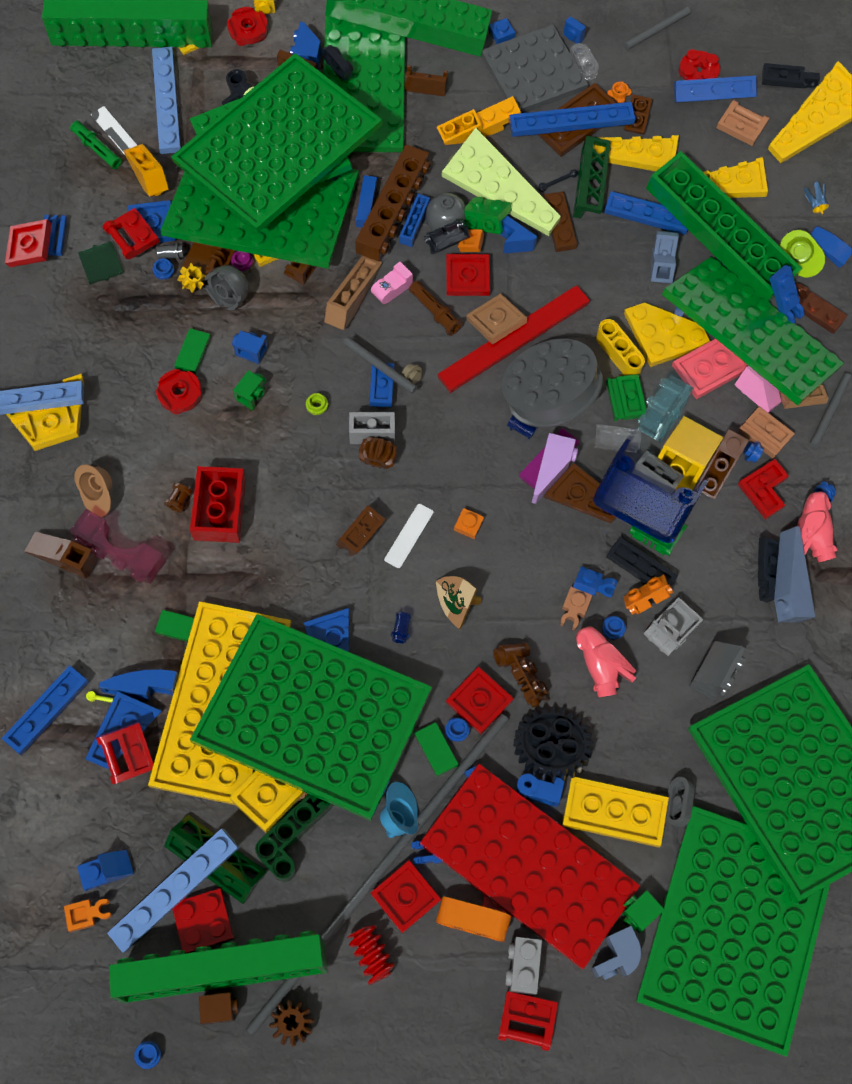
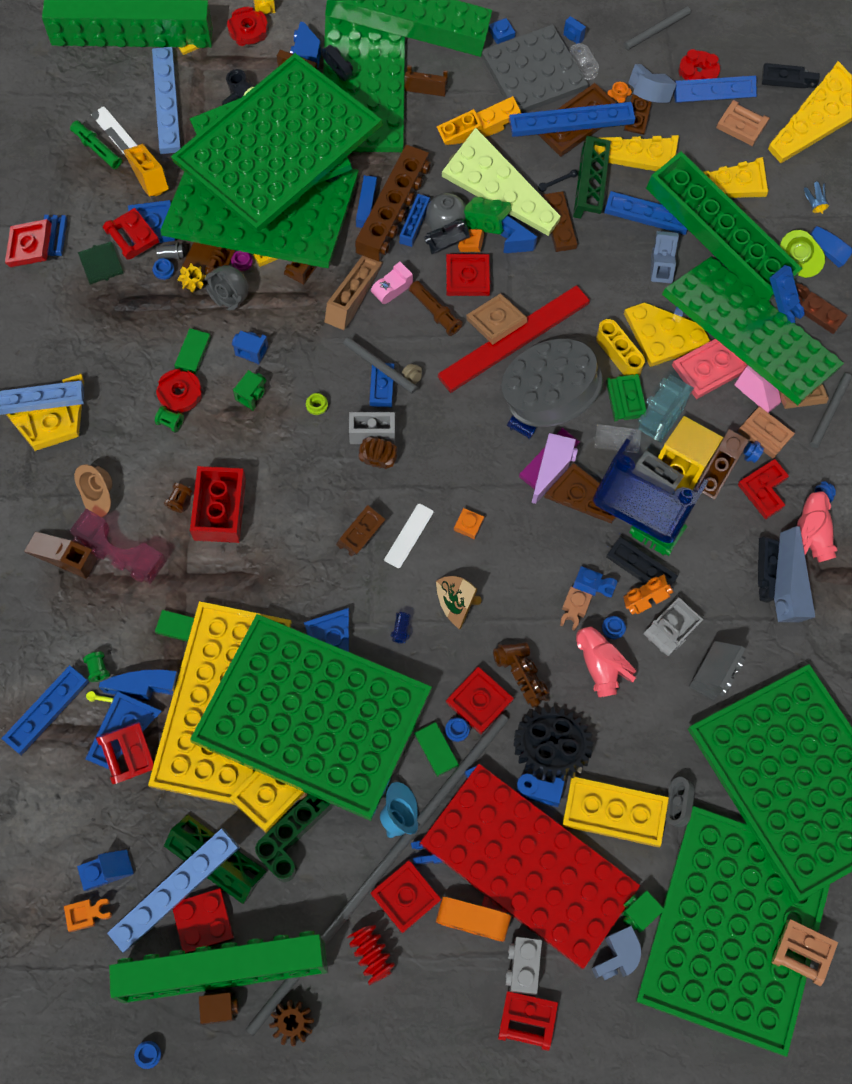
none -> green bush [83,652,110,682]
none -> green bush [154,406,184,433]
none -> sand blue brick [628,64,677,103]
none -> nougat plate [771,919,838,986]

